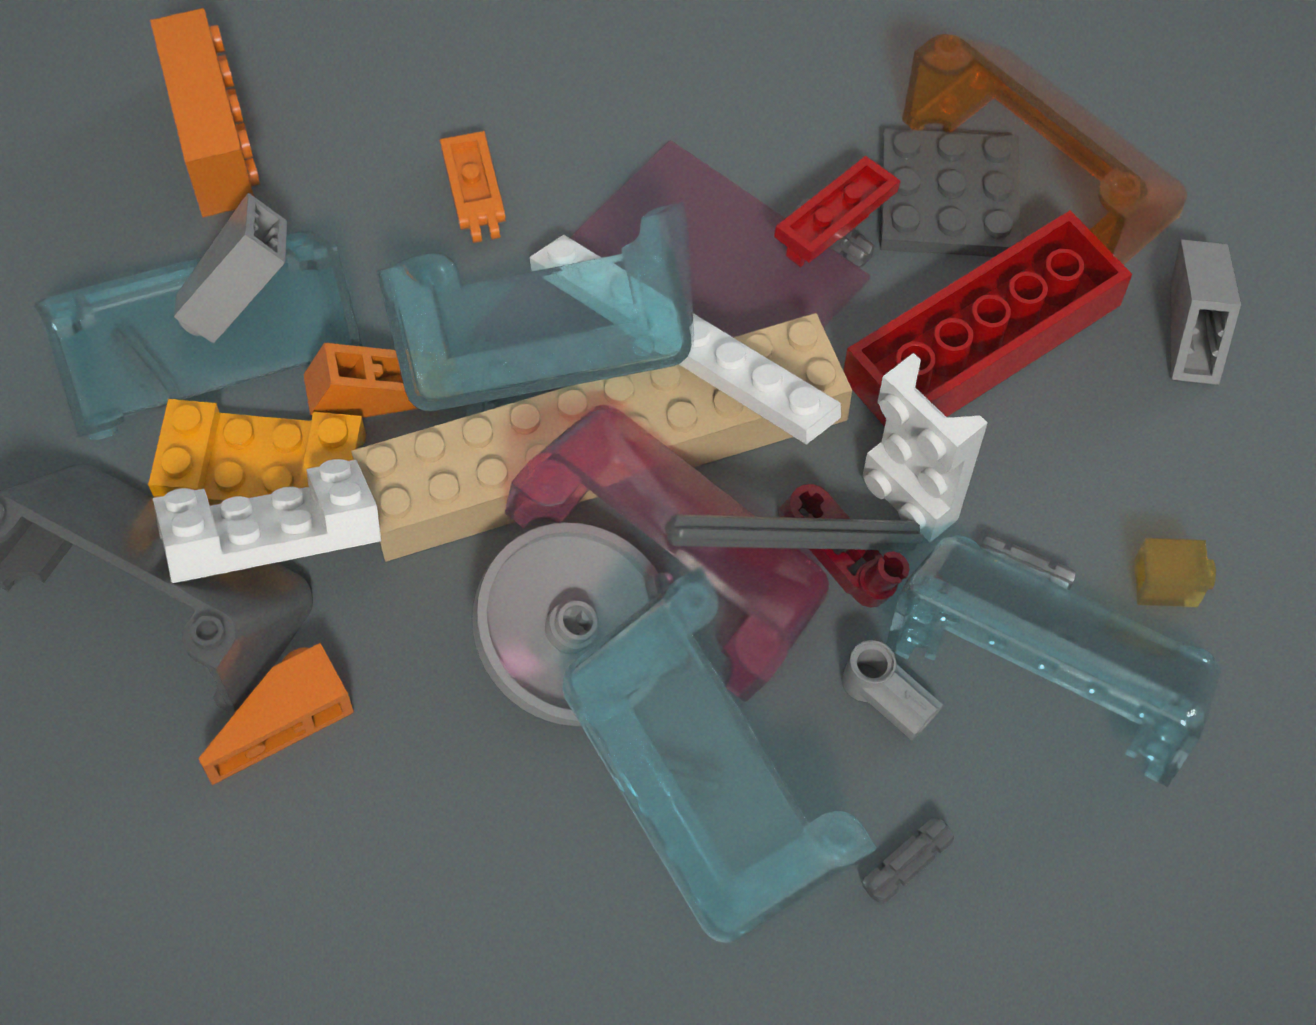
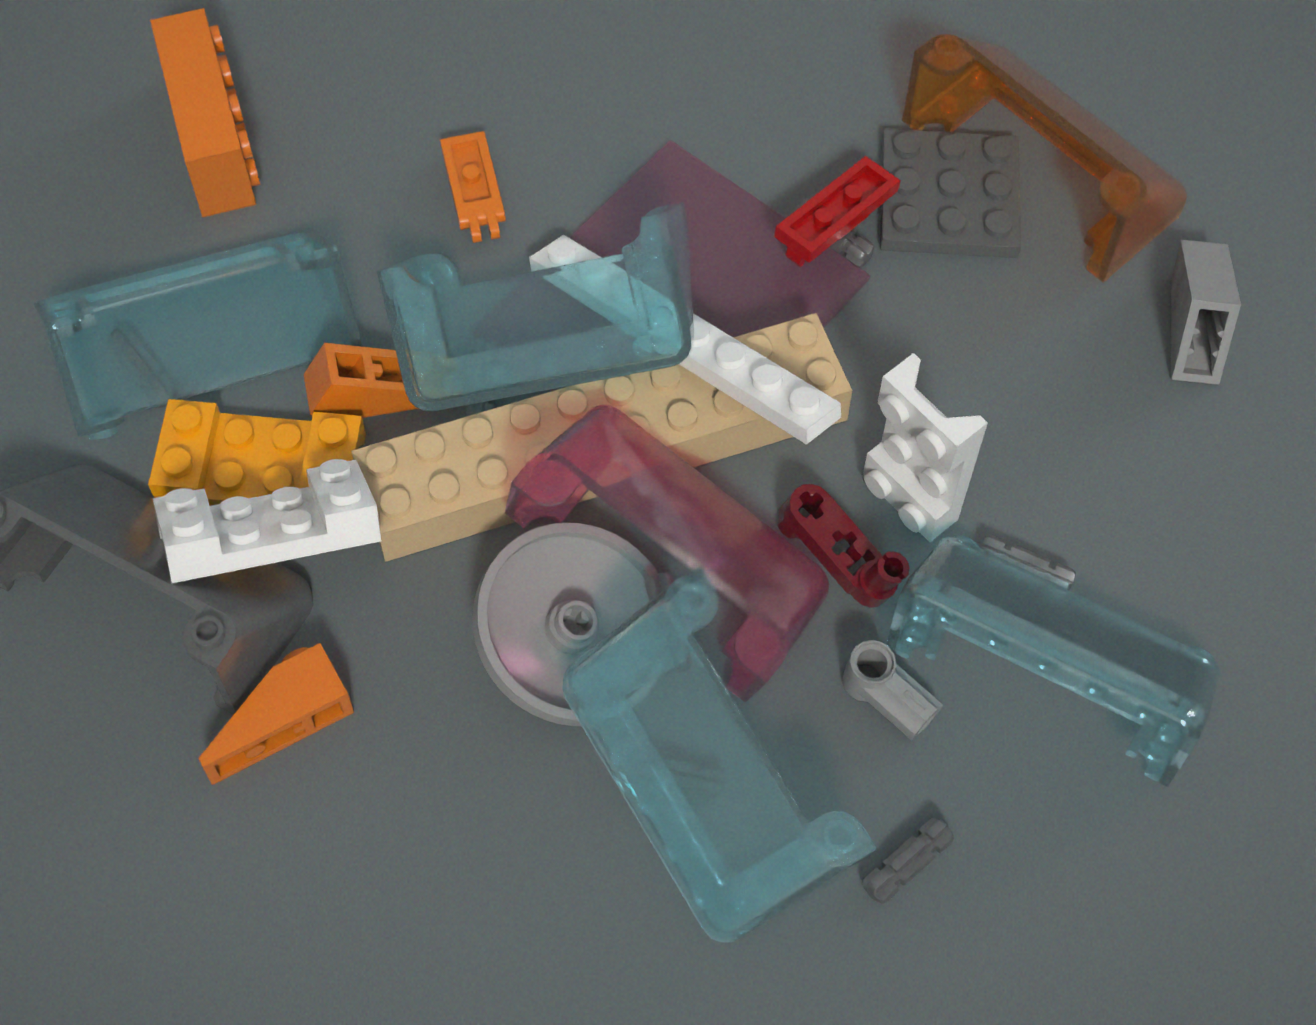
light grey slope [174,193,287,344] -> none
dark grey axle [664,514,924,550] -> none
red brick [843,210,1133,427] -> none
clear yellow brick [1134,538,1216,607] -> none

